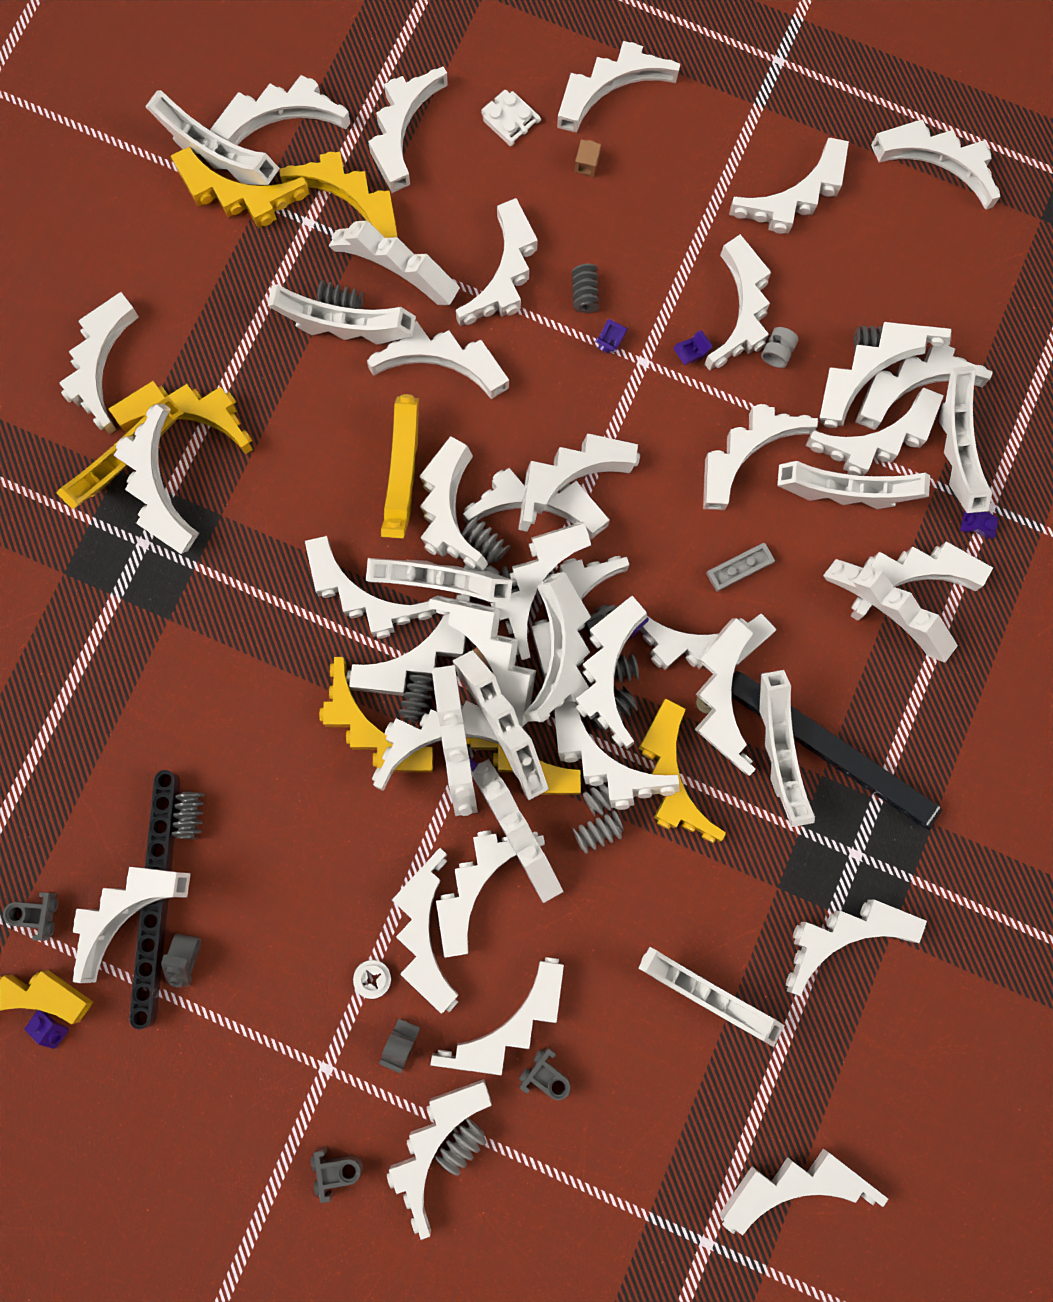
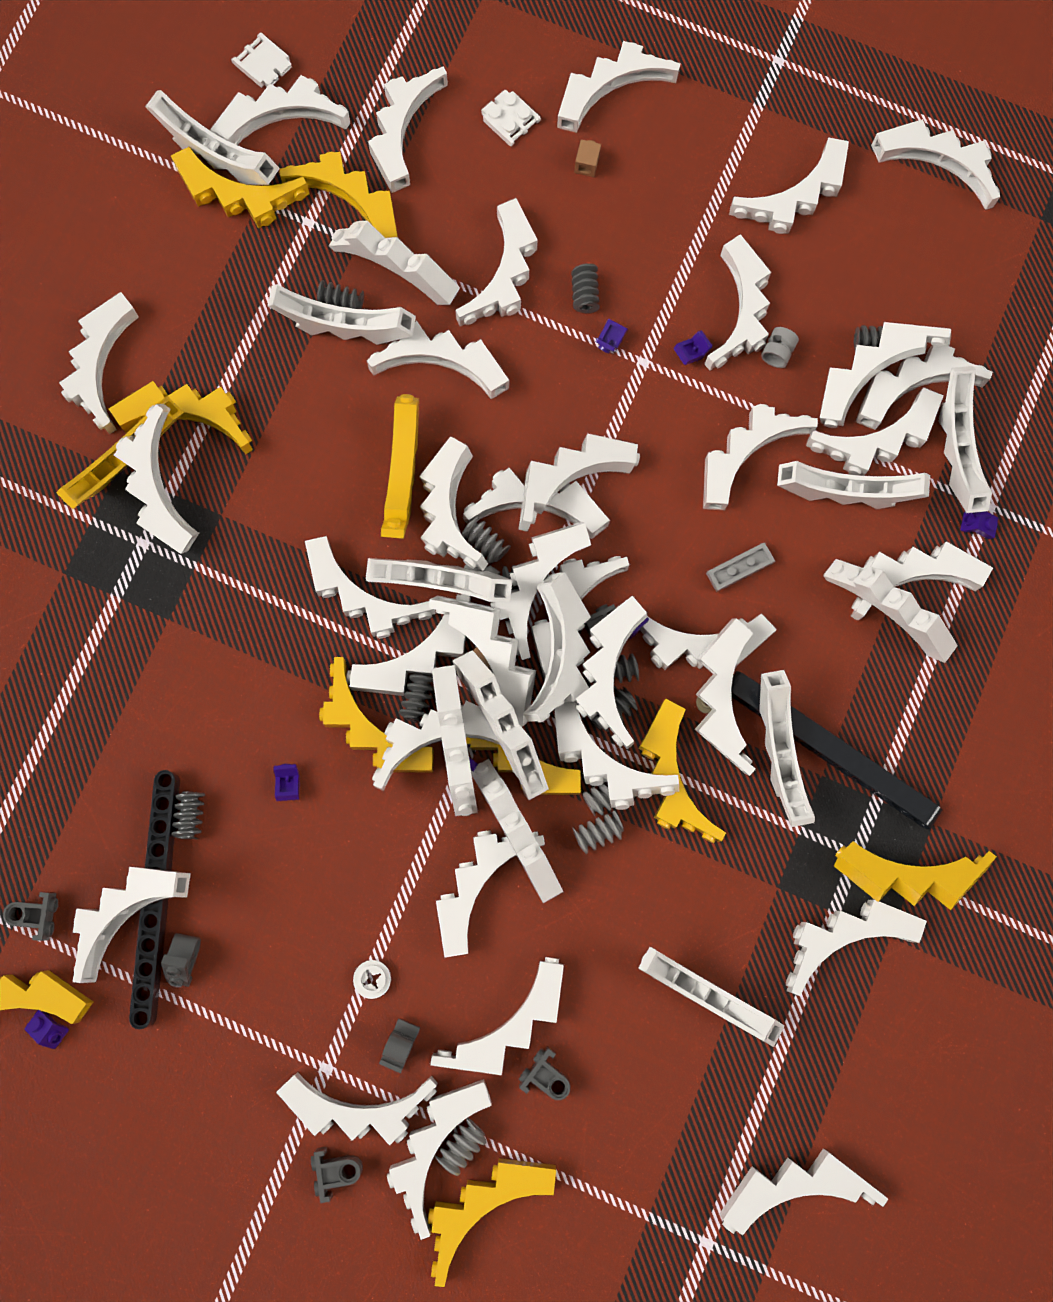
white arch [392,848,458,1014] -> none
none -> white plate [231,33,292,88]
none -> dark purple bracket [274,764,300,801]
none -> white arch [276,1072,437,1145]
none -> yellow arch [428,1158,556,1287]
none -> yellow arch [834,841,997,910]

